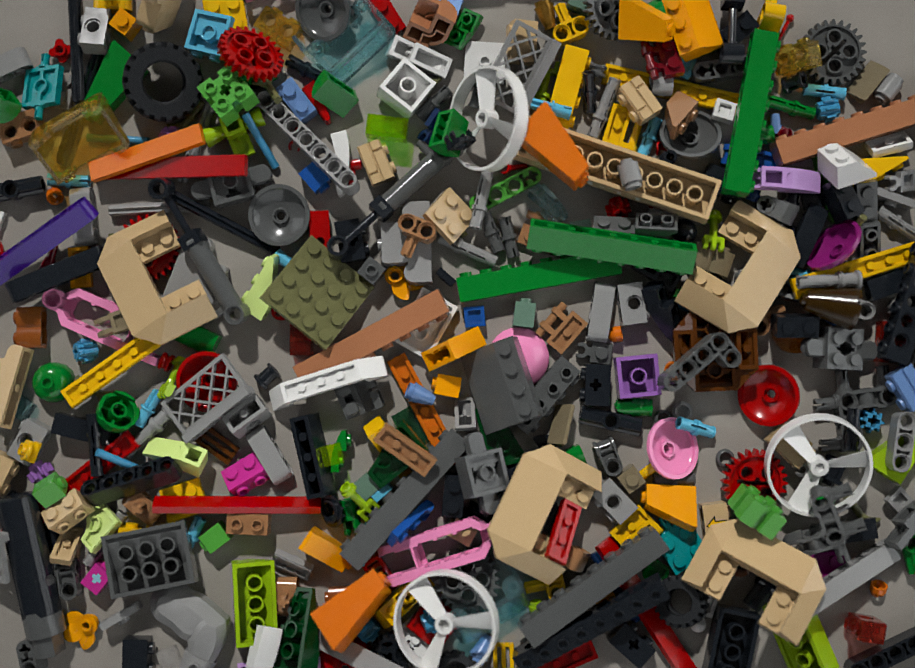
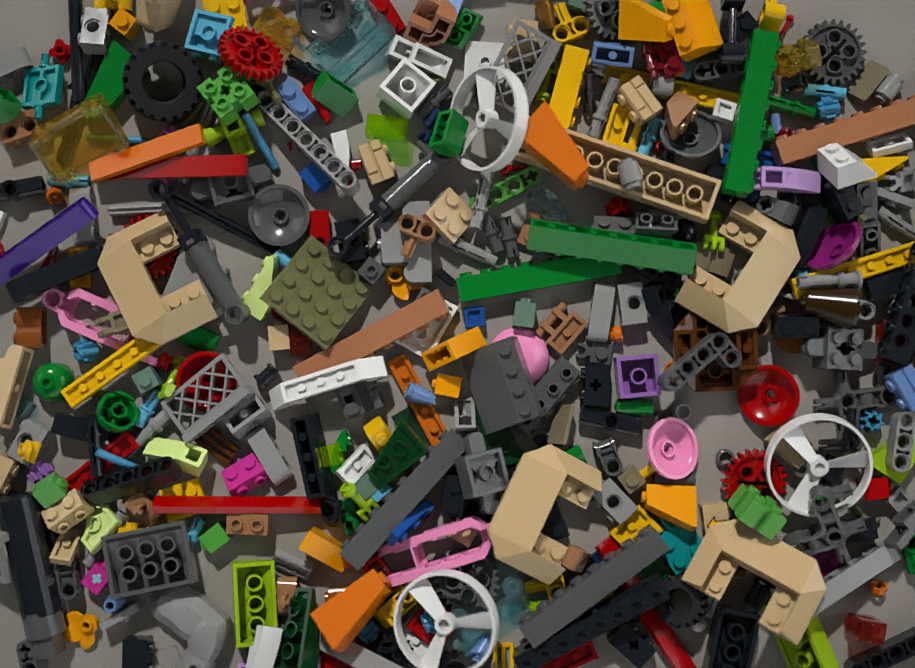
medium nougat plate [373,422,437,477] -> none
black piece [444,129,476,151] -> none
medium azure axle [530,98,572,120] -> none
red plate [544,498,582,566] -> none
medium azure pin [675,416,716,439] -> none
none -> medium blue cone [103,594,127,612]
none -> sand green brick [131,366,165,394]
none -> tan brick [267,321,293,351]
none -> white plate [335,444,377,484]
none -> medium blue brick [591,40,635,69]
none -> red brick [856,476,891,501]

